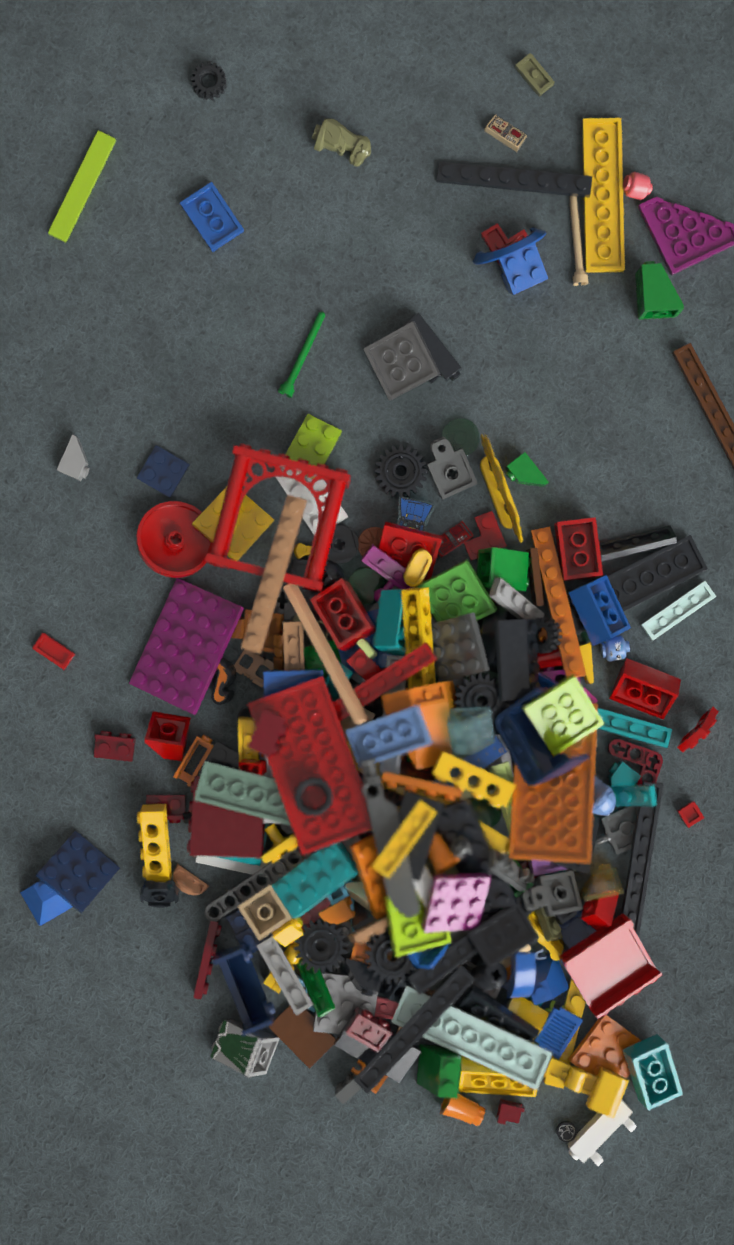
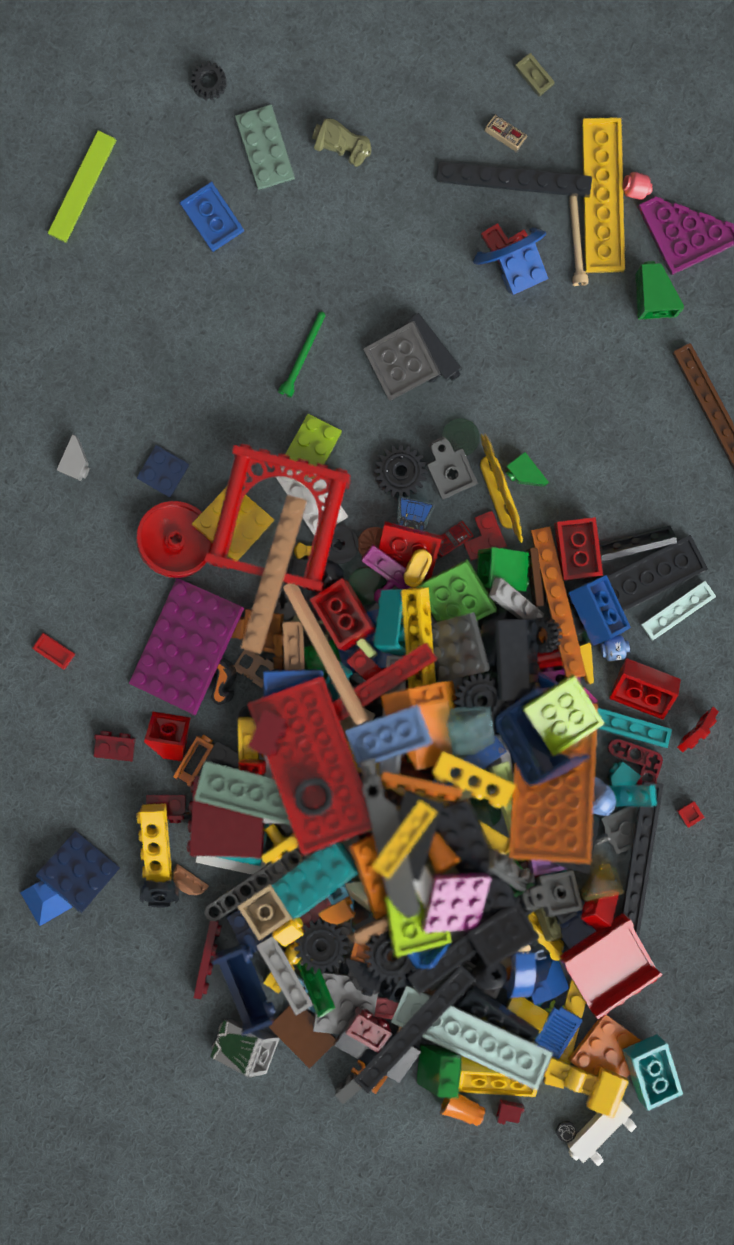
dark grey plate [450,837,472,859] -> none
none -> sand green plate [235,105,295,190]

